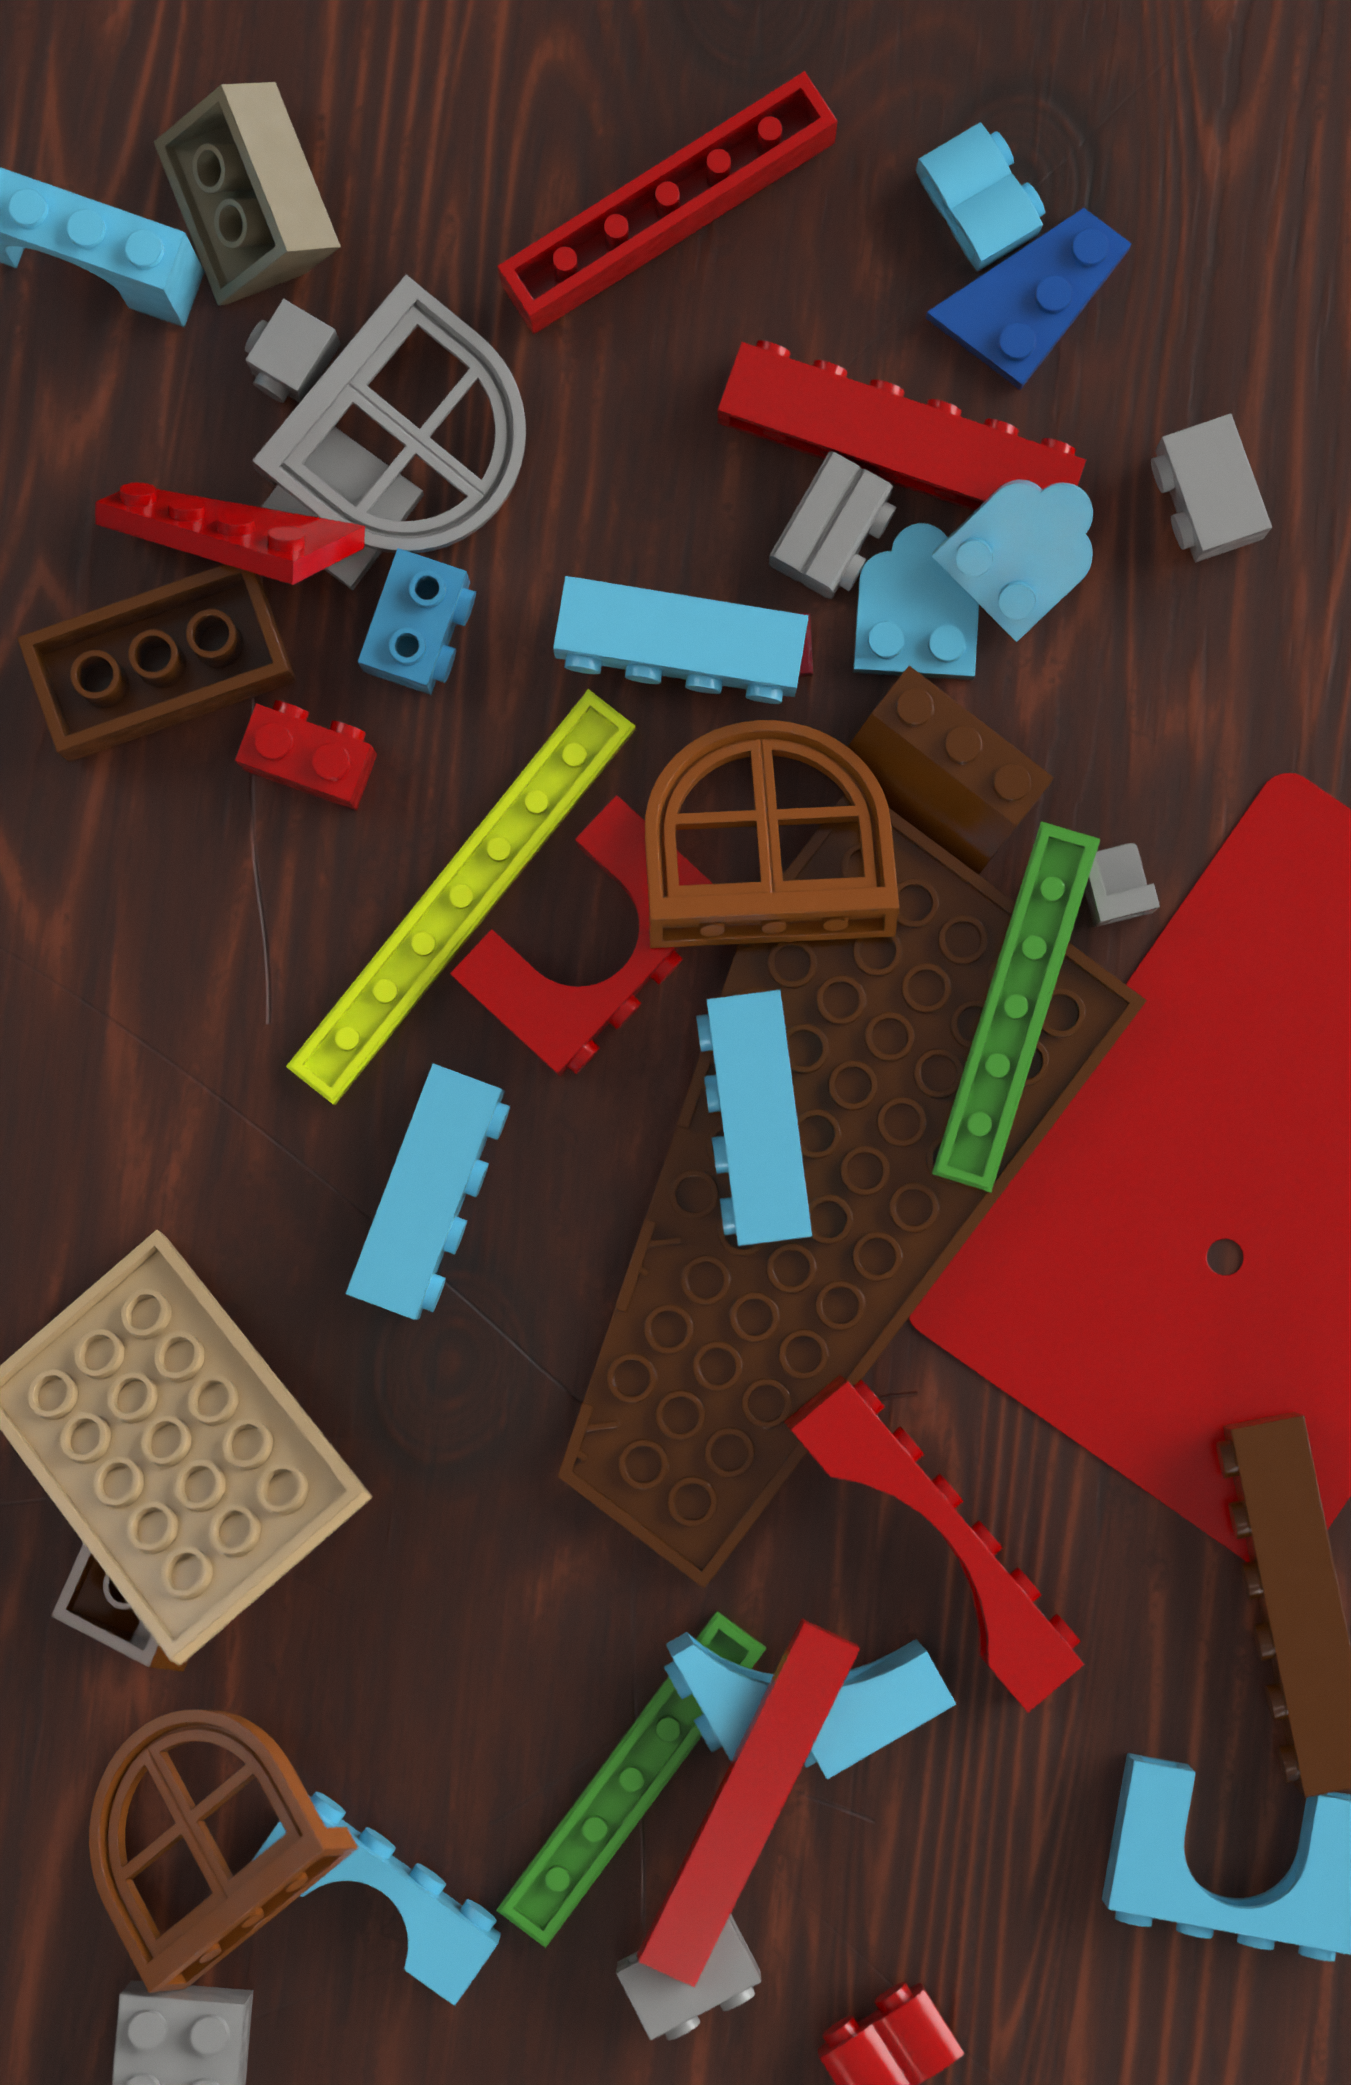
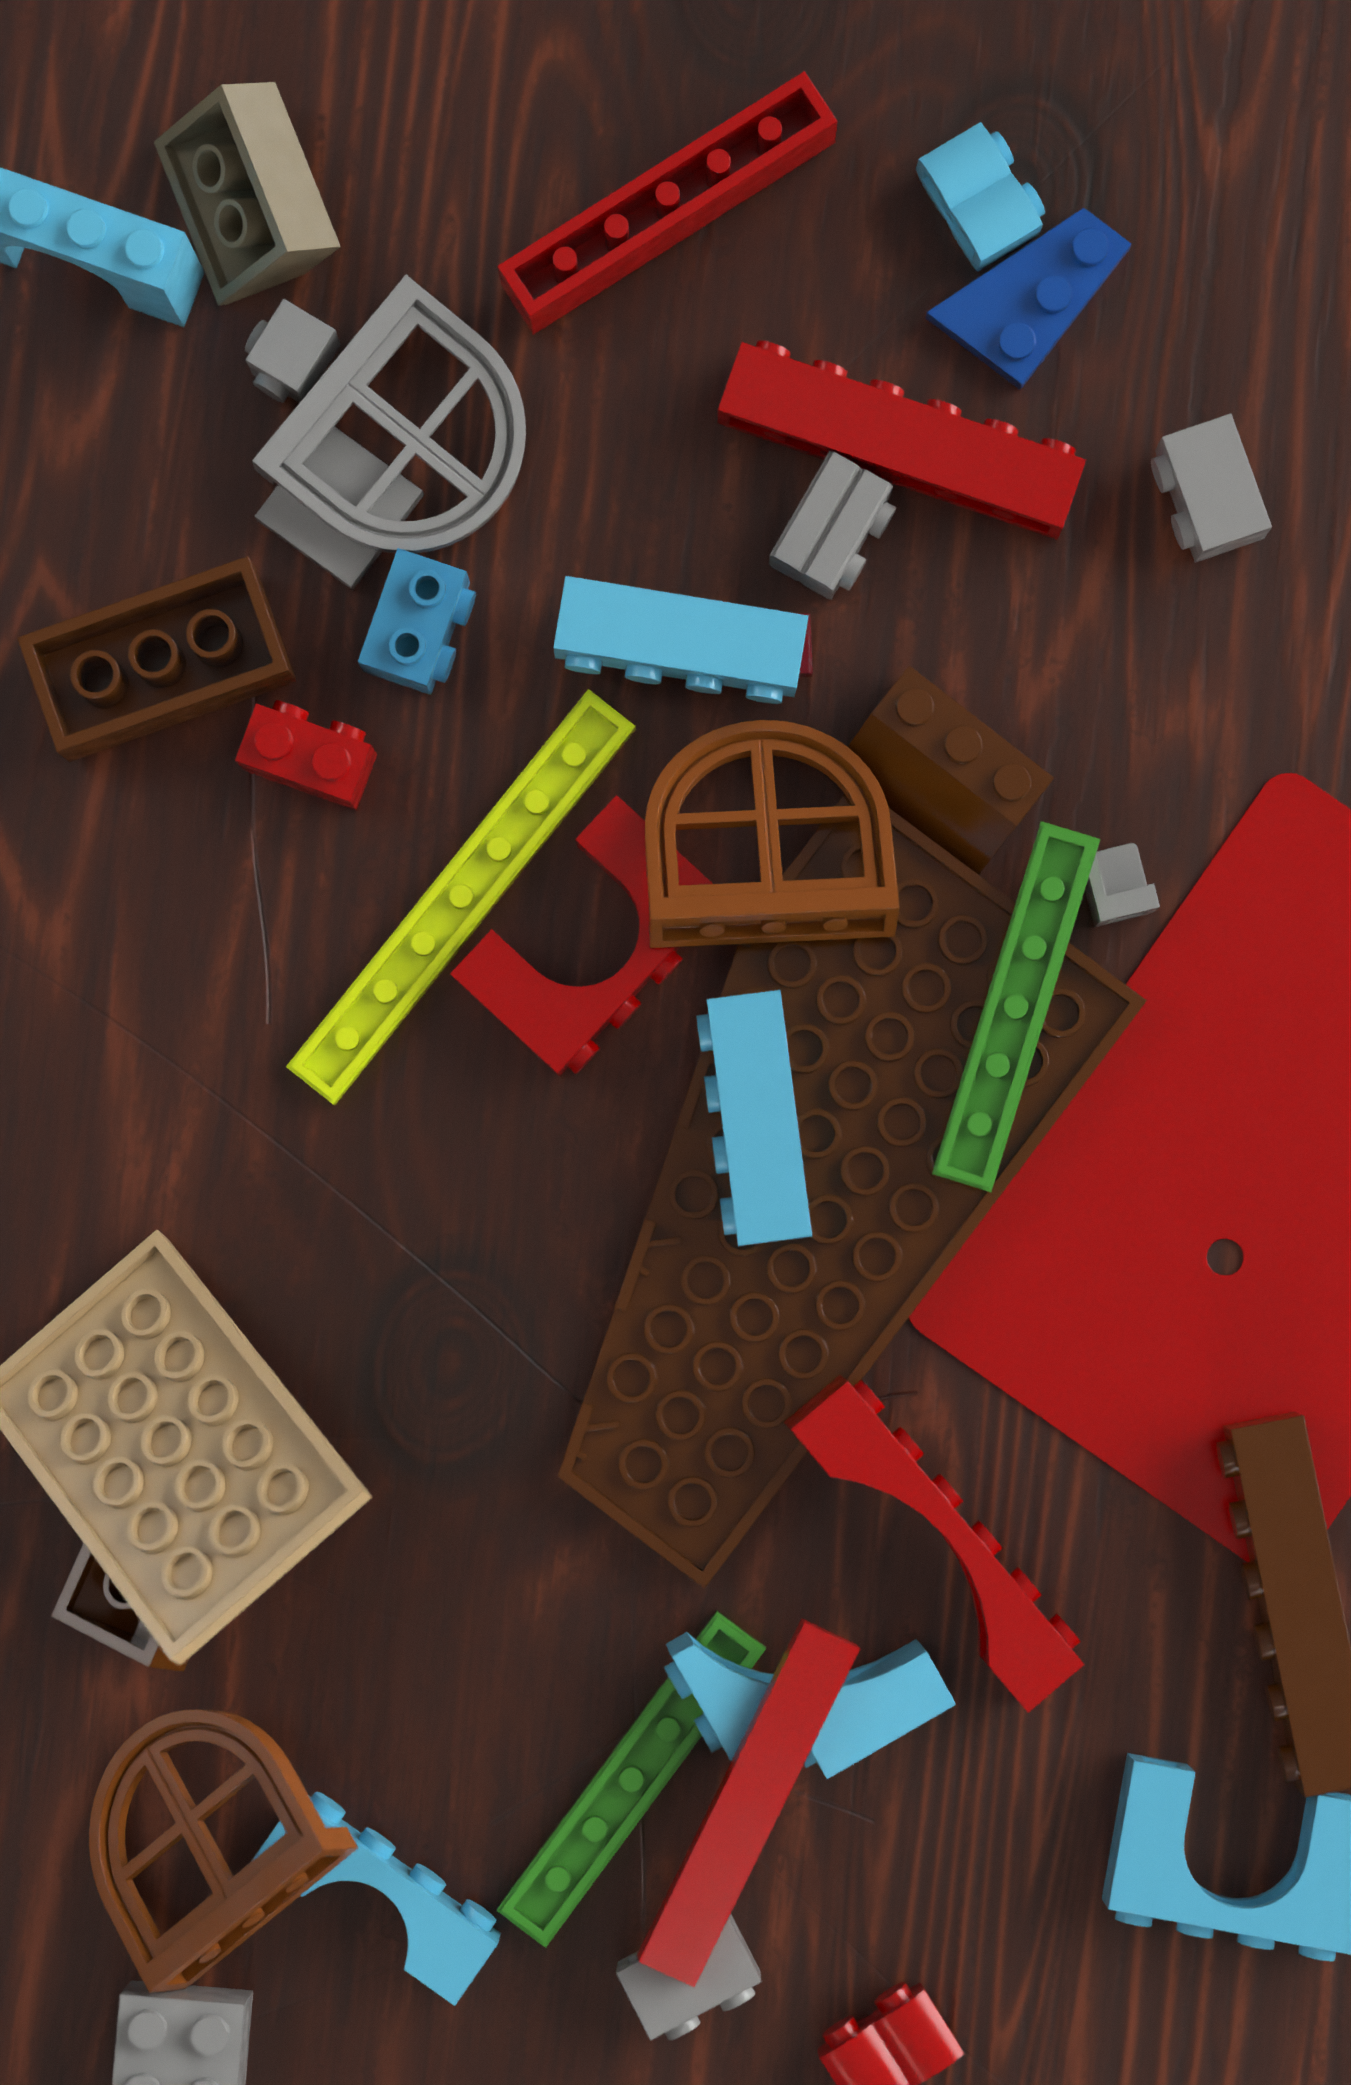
red wing [95,482,365,585] -> none
medium azure brick [346,1064,510,1320] -> none
medium azure plate [853,523,979,680] -> none
medium azure plate [932,480,1093,642] -> none

